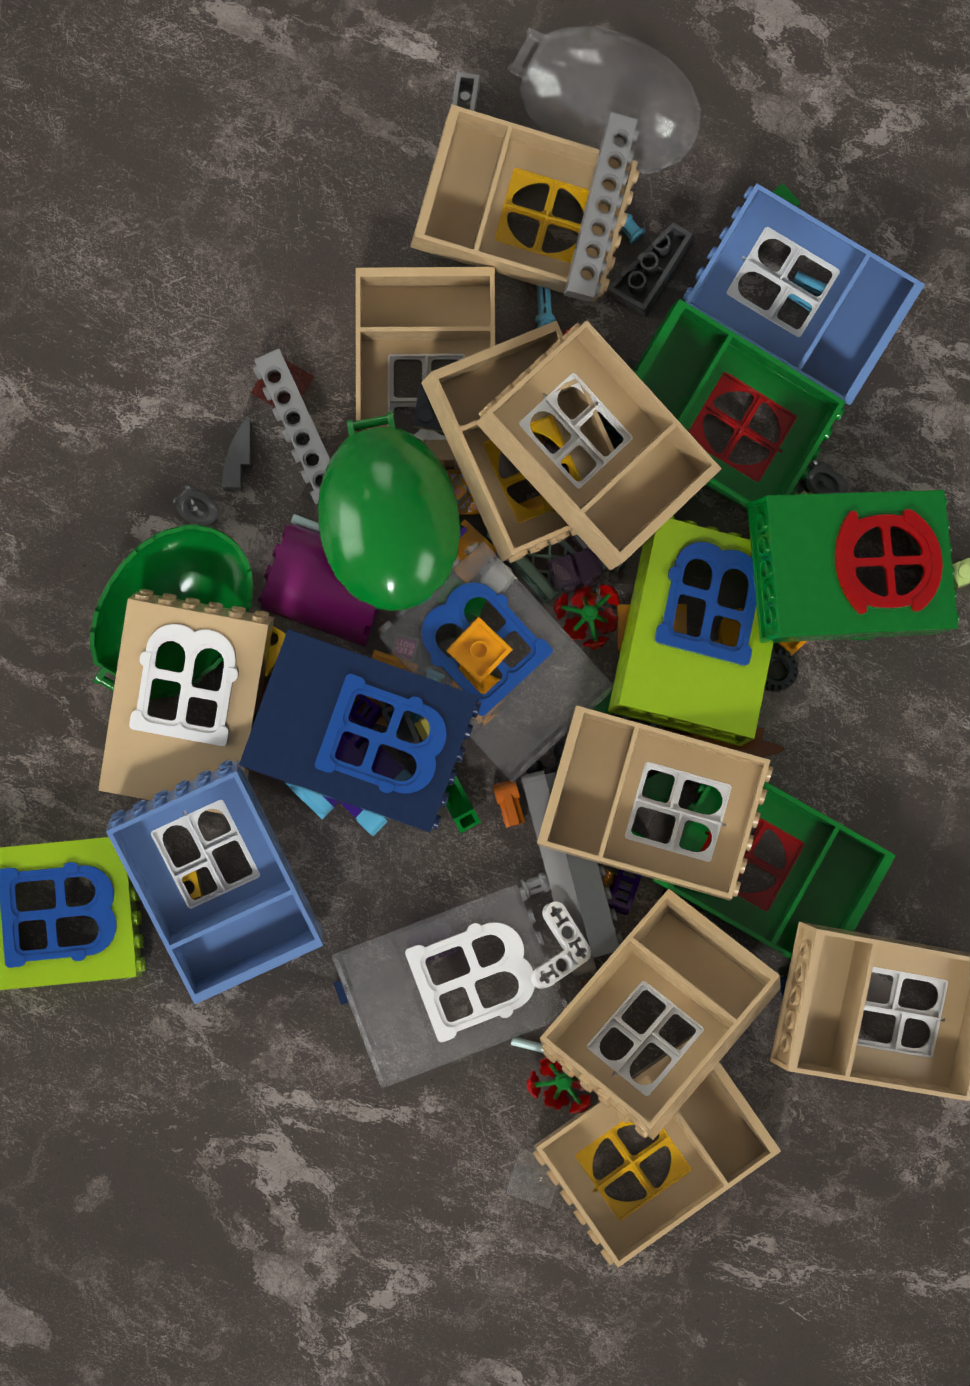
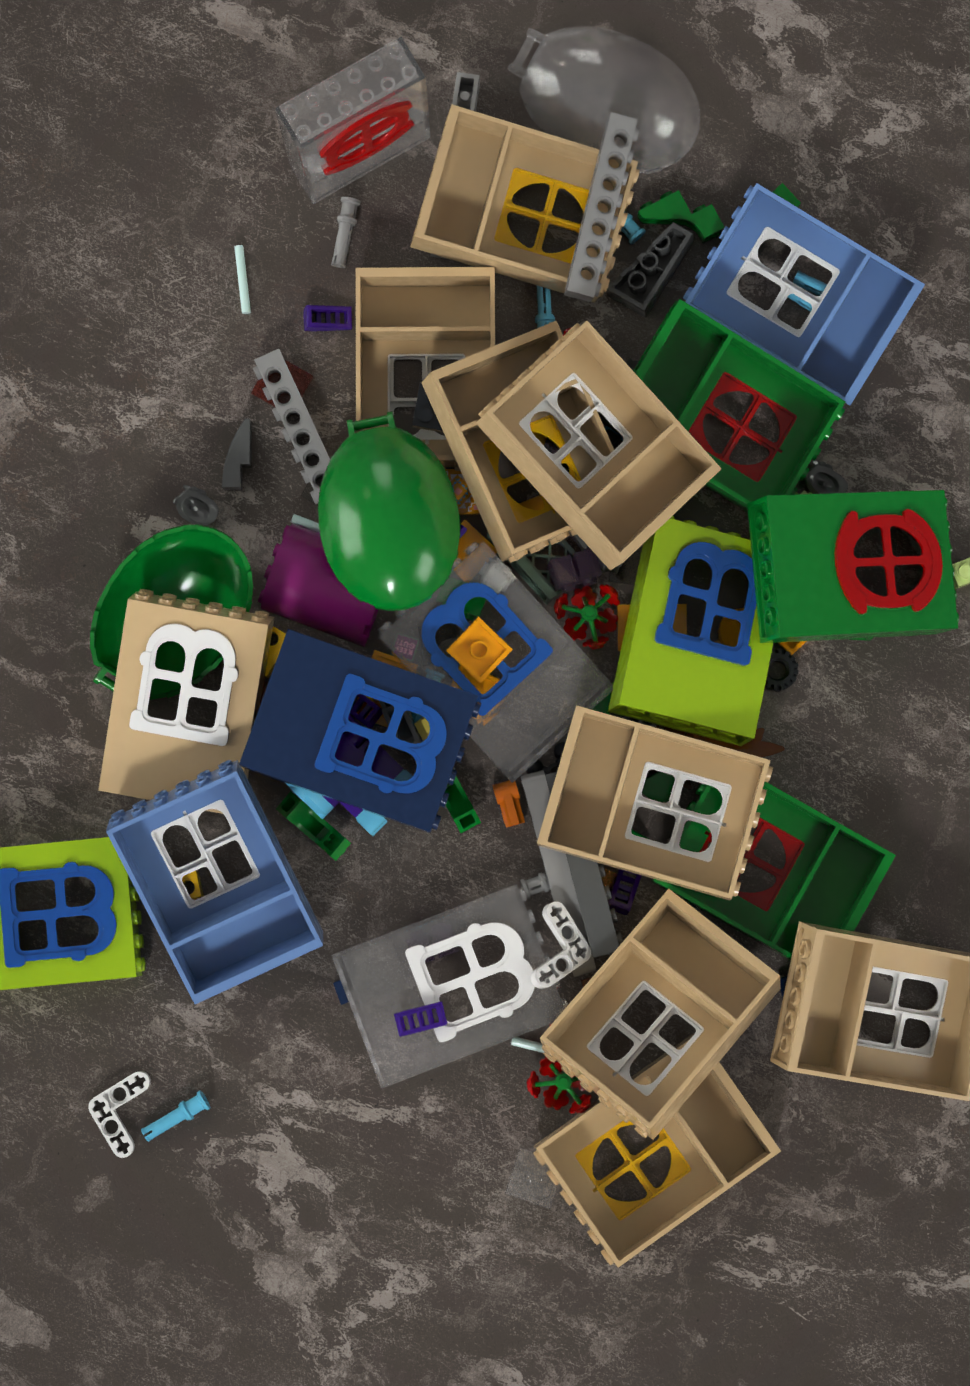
none -> white beam [88,1071,151,1158]
none -> medium azure pin [141,1090,211,1142]
none -> light aqua bar [234,245,251,314]
none -> clear panel [275,37,430,204]
none -> green arch [276,792,351,861]
none -> dark purple slope [303,305,352,331]
none -> light grey pin [331,197,361,268]
none -> dark purple slope [394,1001,448,1037]
none -> green arch [637,190,725,243]

